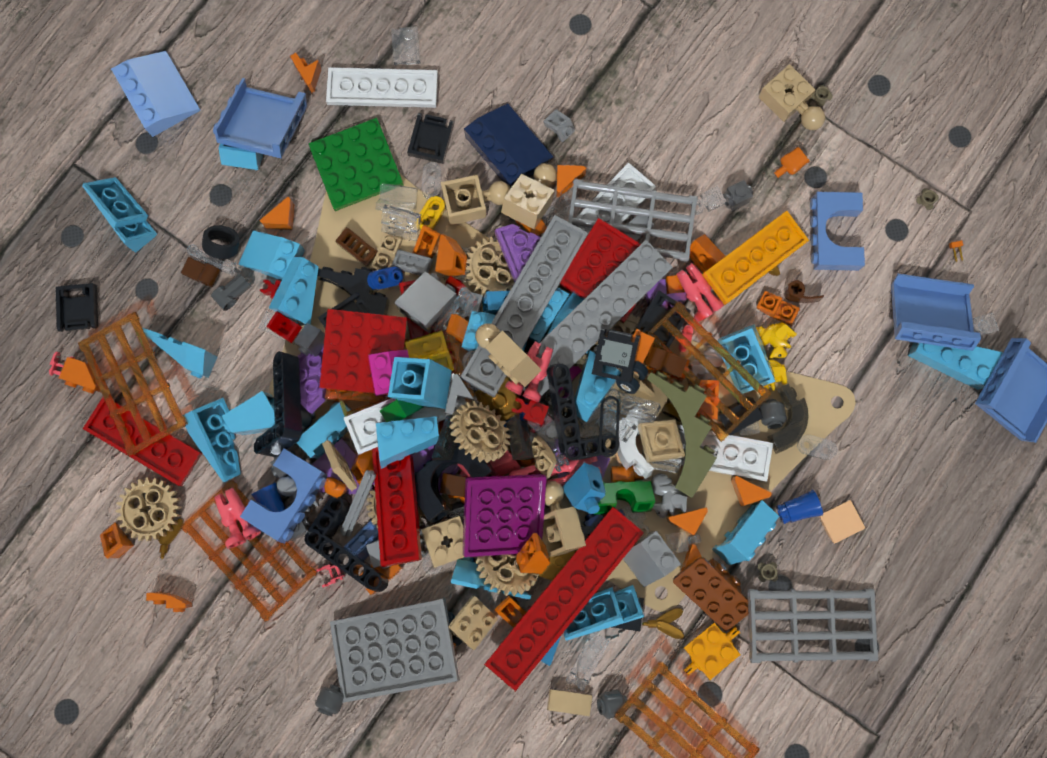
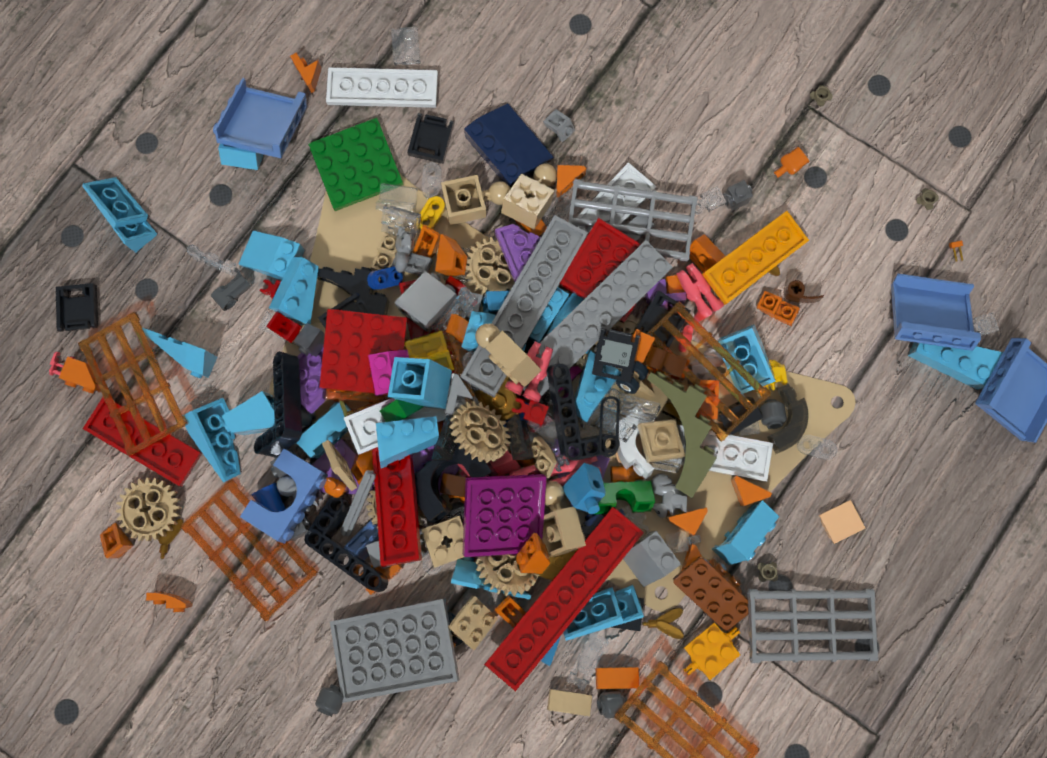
light blue slope [111,51,201,137] -> none
reddish brown panel [181,257,221,288] -> none
black tyre [202,225,240,259] -> none
coral piece [214,487,261,549] -> none
orange slope [259,197,295,230] -> none
coral piece [316,564,346,588] -> none
reddish brown slope [335,227,378,267] -> none
yellow animal [756,322,797,359] -> none
tan brick [759,64,825,131] -> none
blue plant [776,490,823,524] -> none
medium blue arch [810,192,865,271] -> none
none -> light grey animal [395,227,416,273]
none -> orange slope [595,667,640,689]

